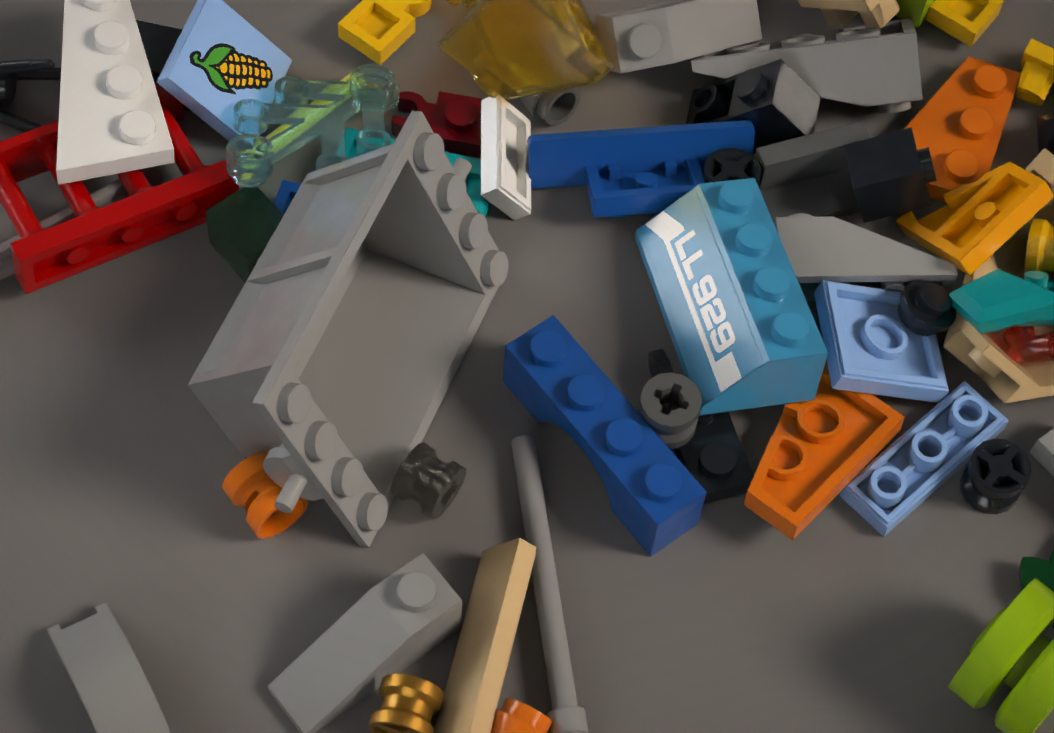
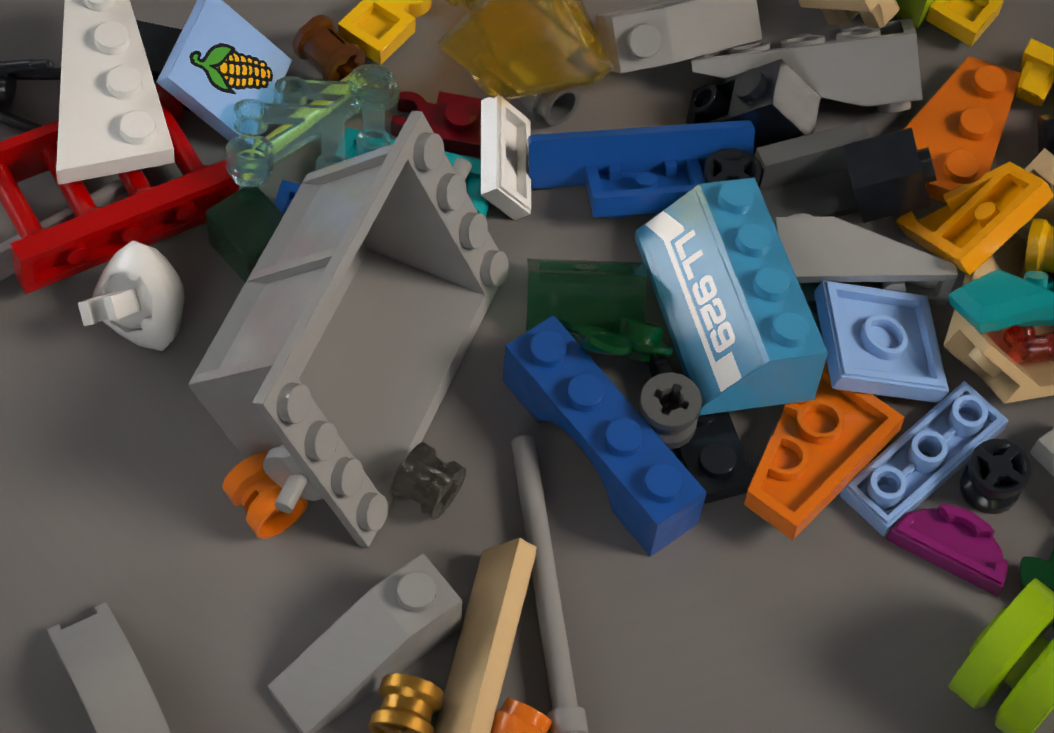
black plate [898,280,956,337] -> none
none -> white piece [78,240,185,351]
none -> reddish brown bush [292,15,366,87]
none -> clear green panel [526,258,647,343]
none -> dark green plate [559,317,673,362]
none -> magenta tile [886,504,1008,597]

